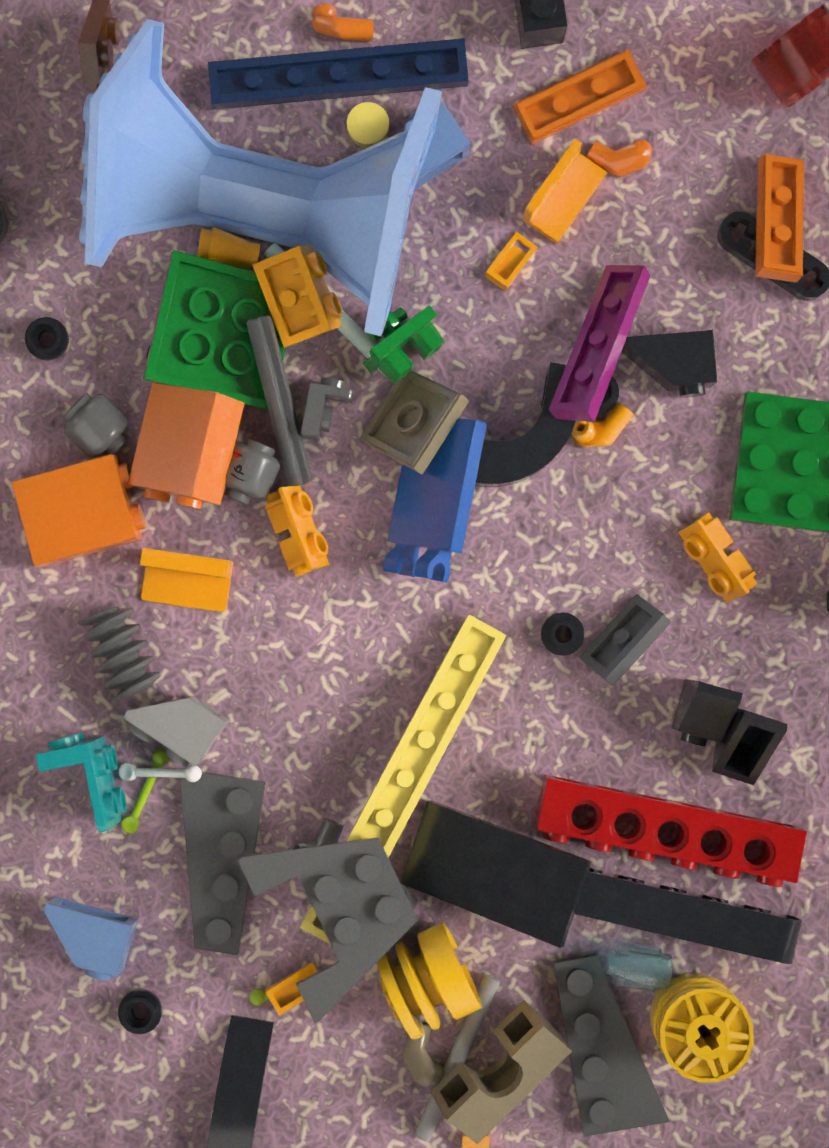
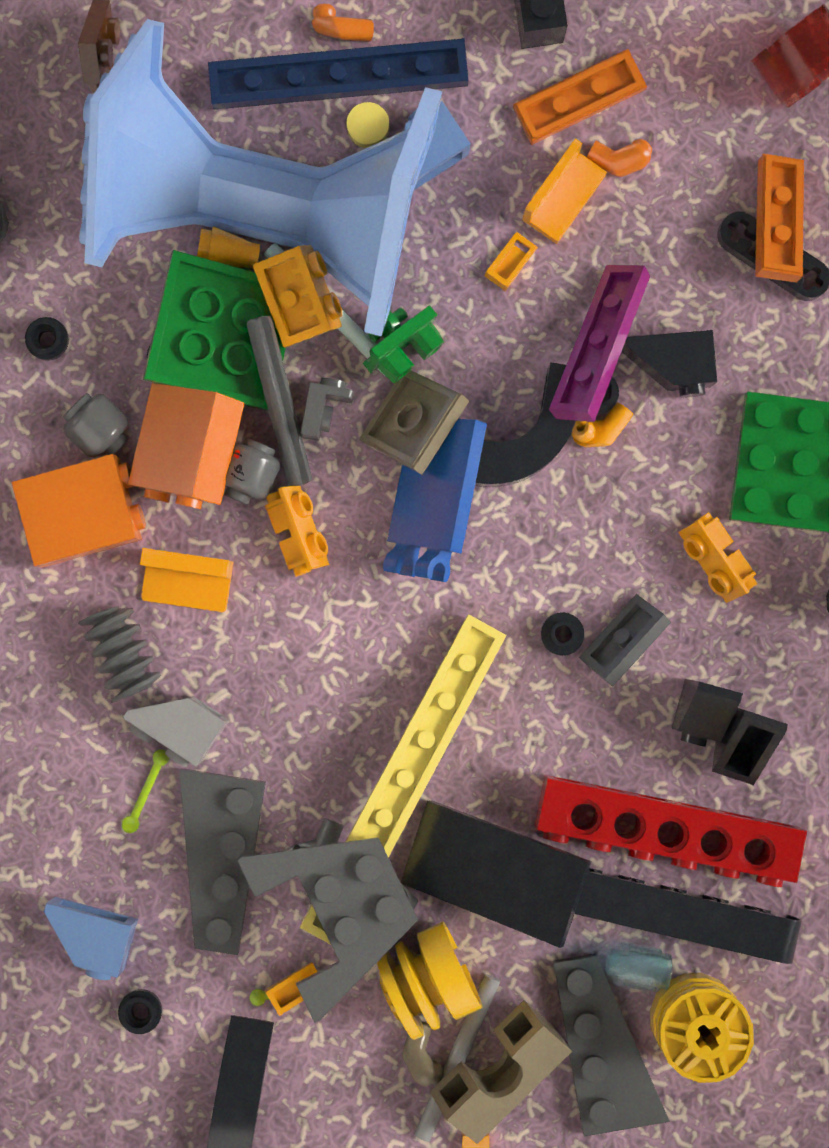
teal bracket [35,732,127,833] -> none
white hinge [119,763,202,782] -> none

